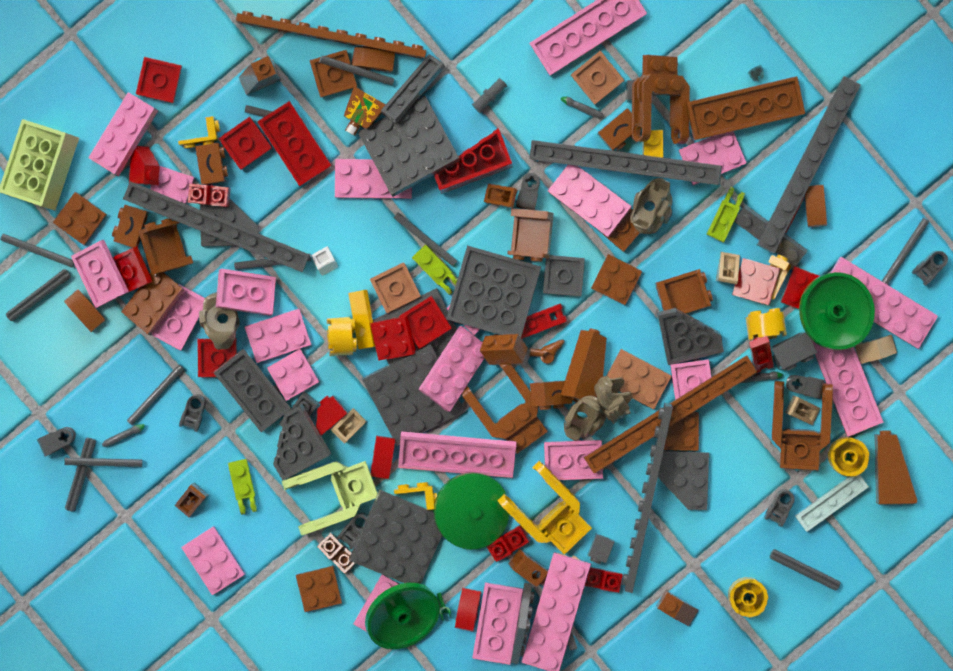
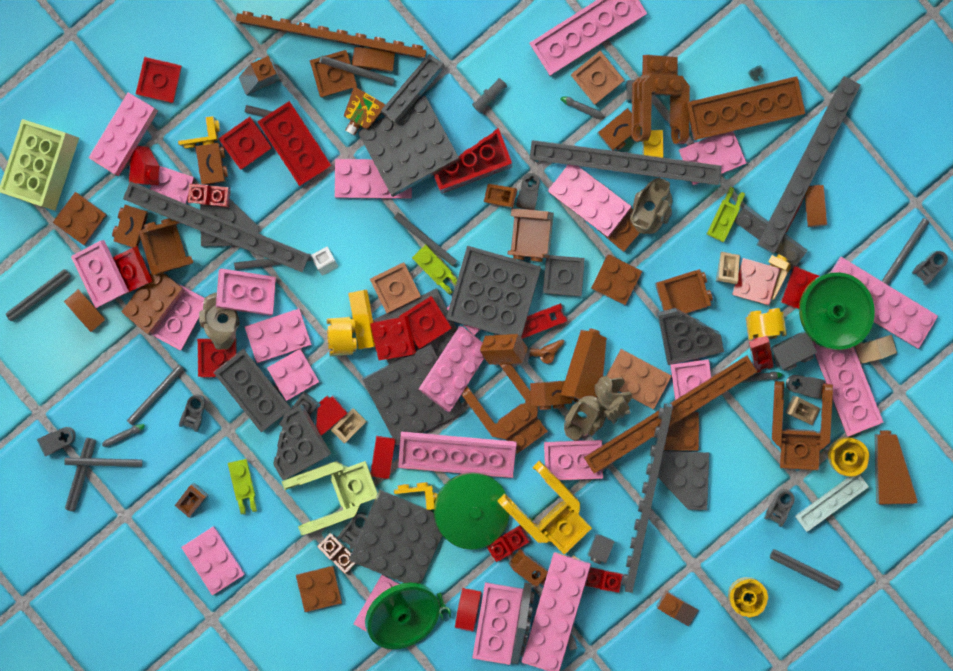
dark grey bar [0,233,74,267] -> none

